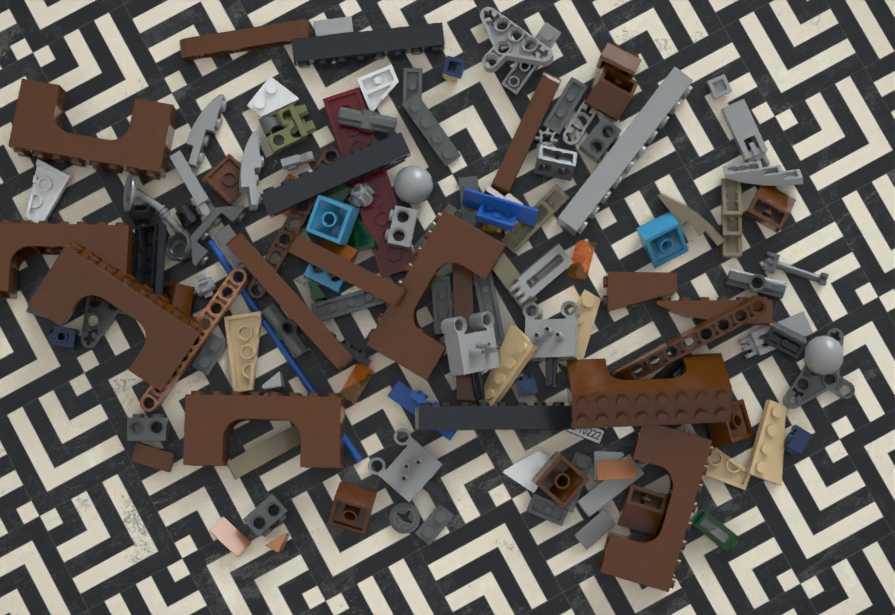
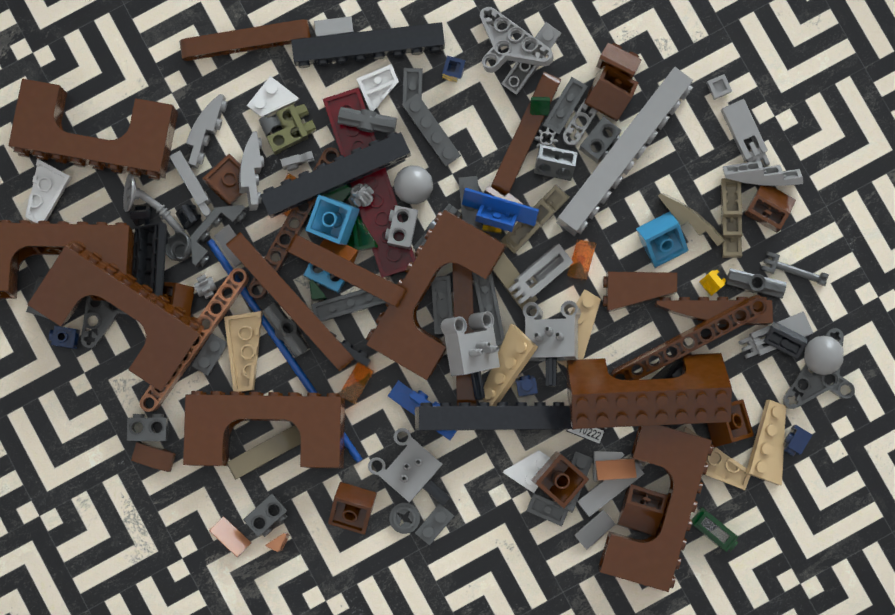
light grey slope [262,372,285,392] -> none
none -> dark green slope [530,97,550,115]
none -> yellow tile [699,270,726,296]

